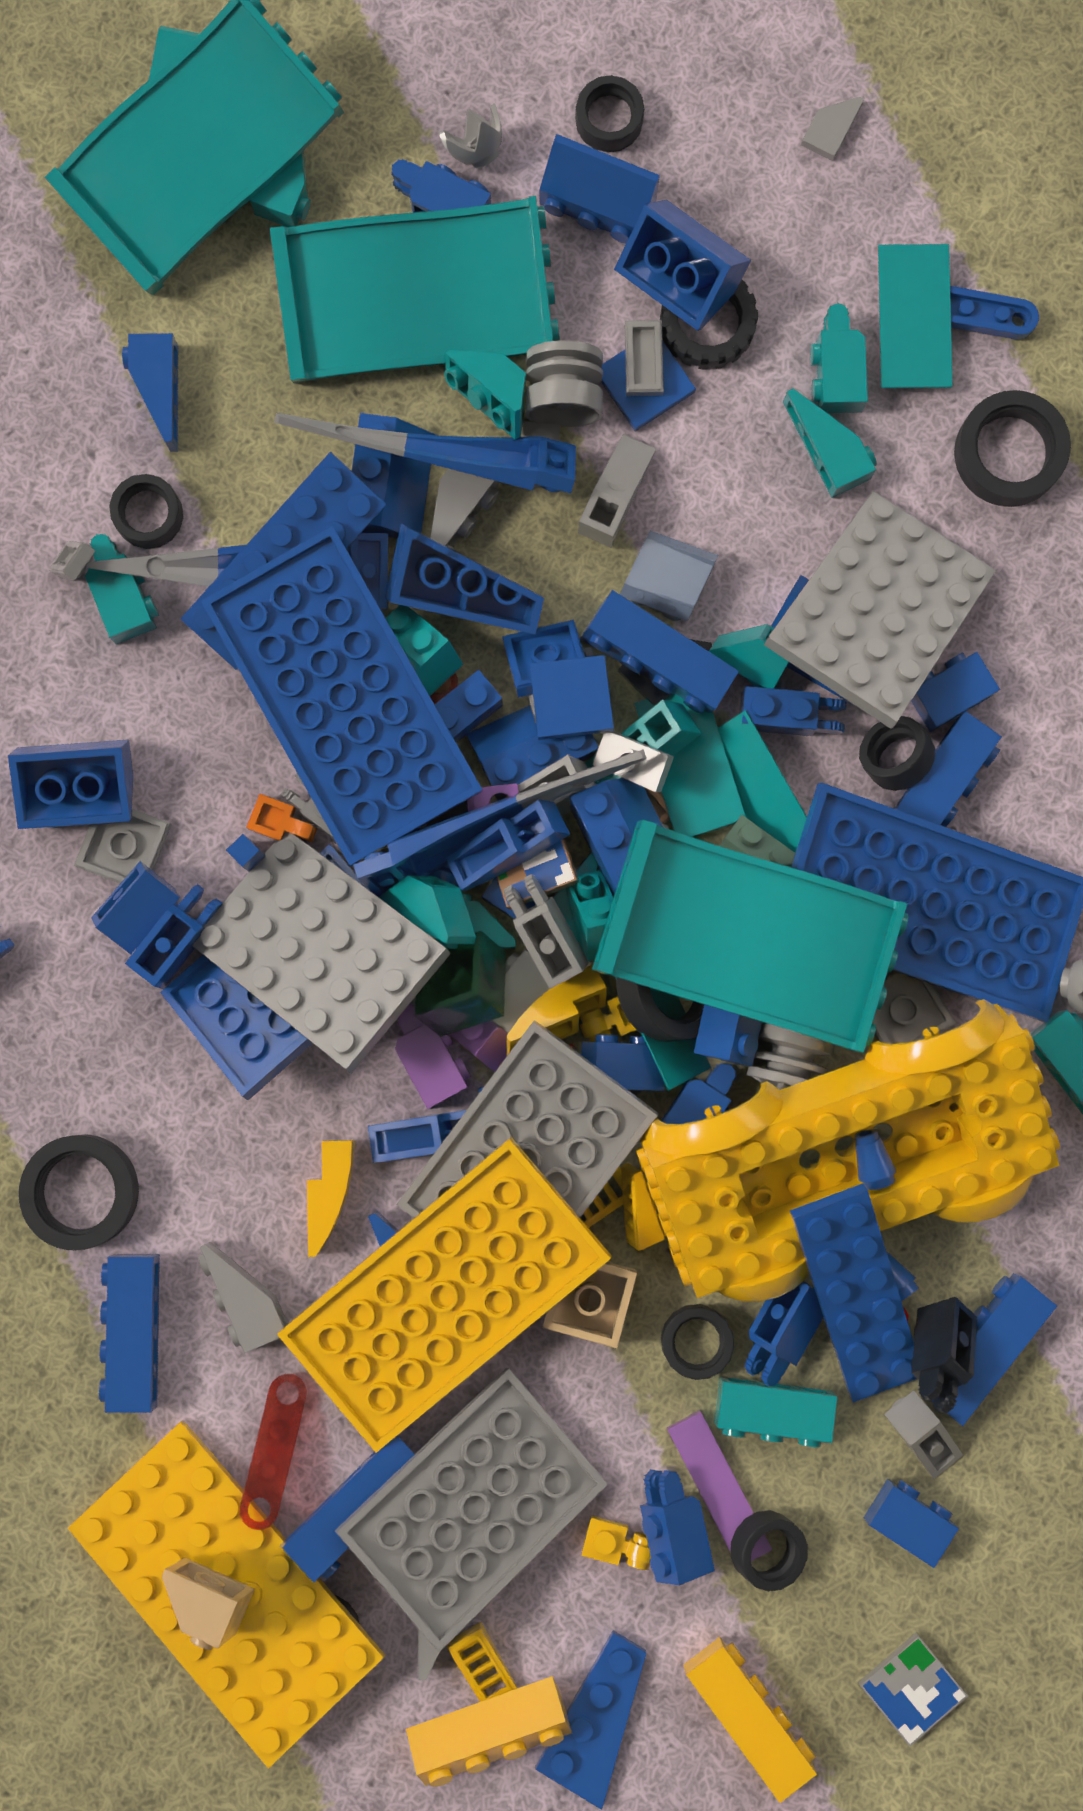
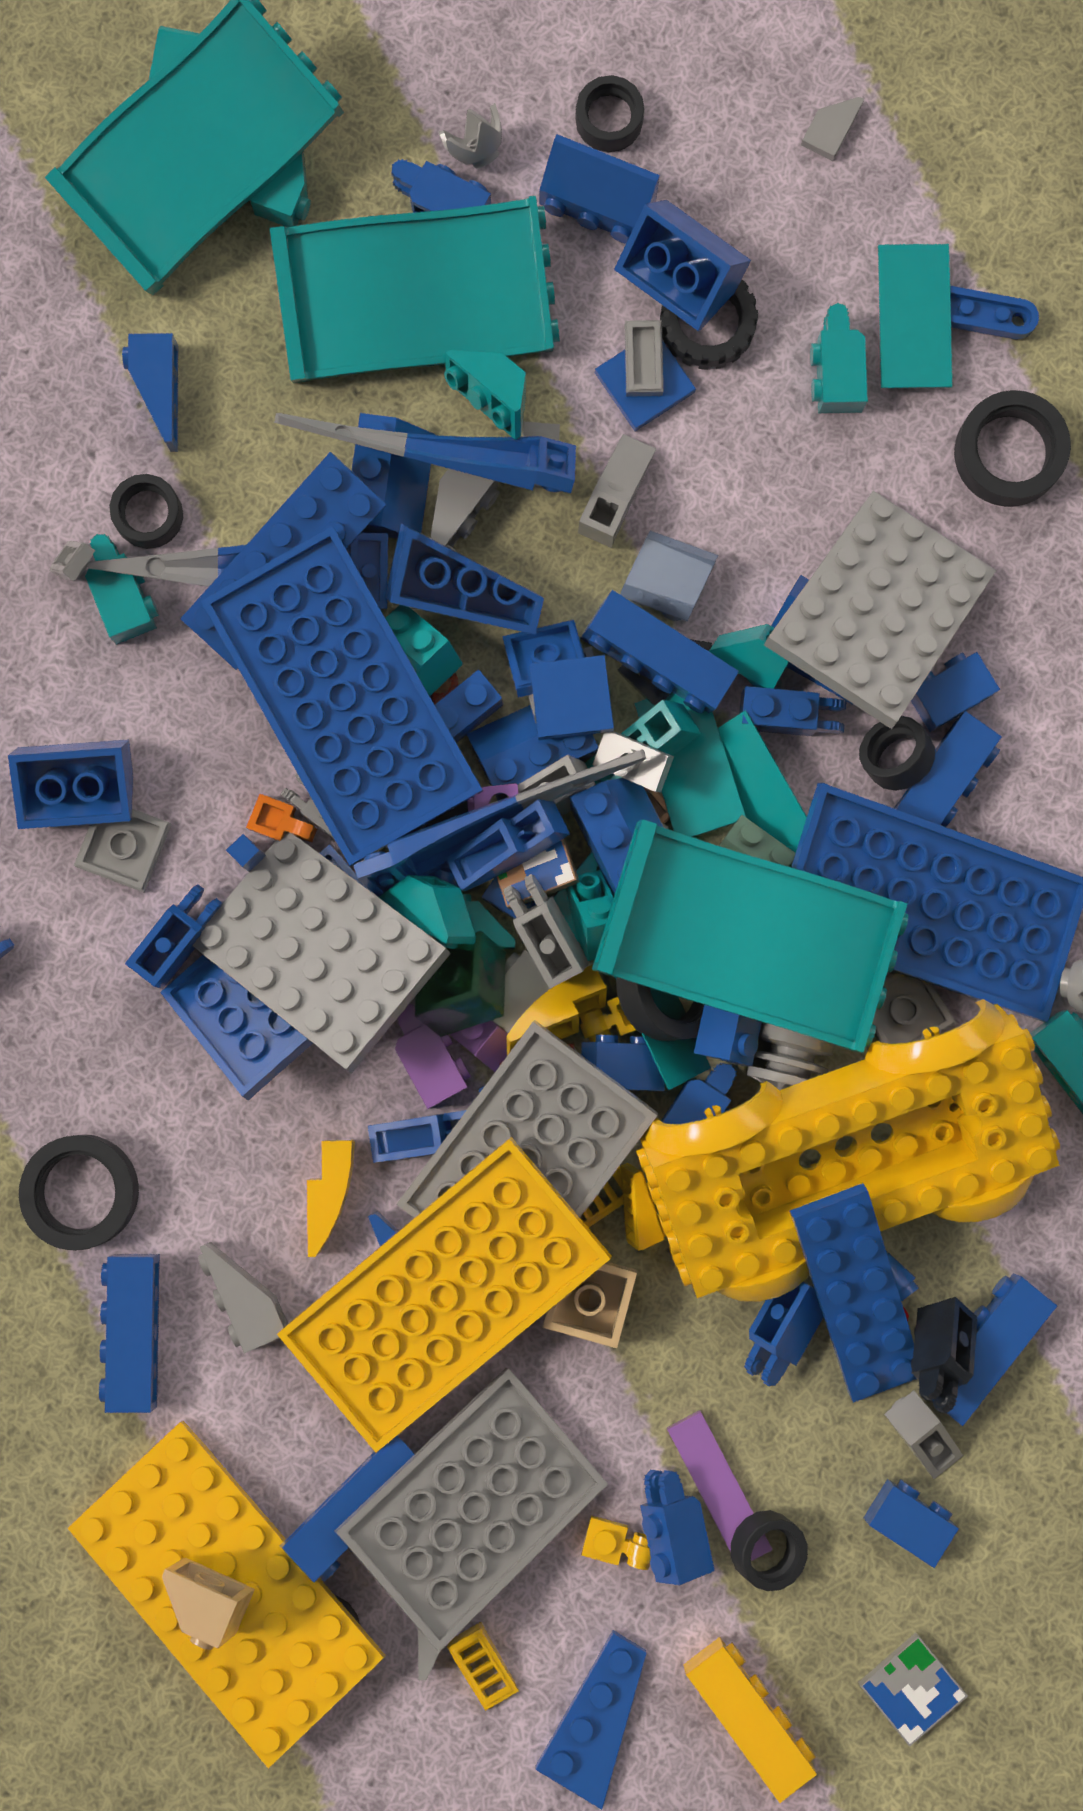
blue brick [91,861,180,954] -> none
clear red plate [239,1374,307,1530] -> none
yellow brick [406,1676,572,1787] -> none
light grey wheel [526,340,603,427] -> none
black tyre [661,1304,734,1380] -> none
teal brick [714,1377,837,1447] -> none
teal slope [783,388,877,498] -> none
blue cone [855,1129,896,1190] -> none

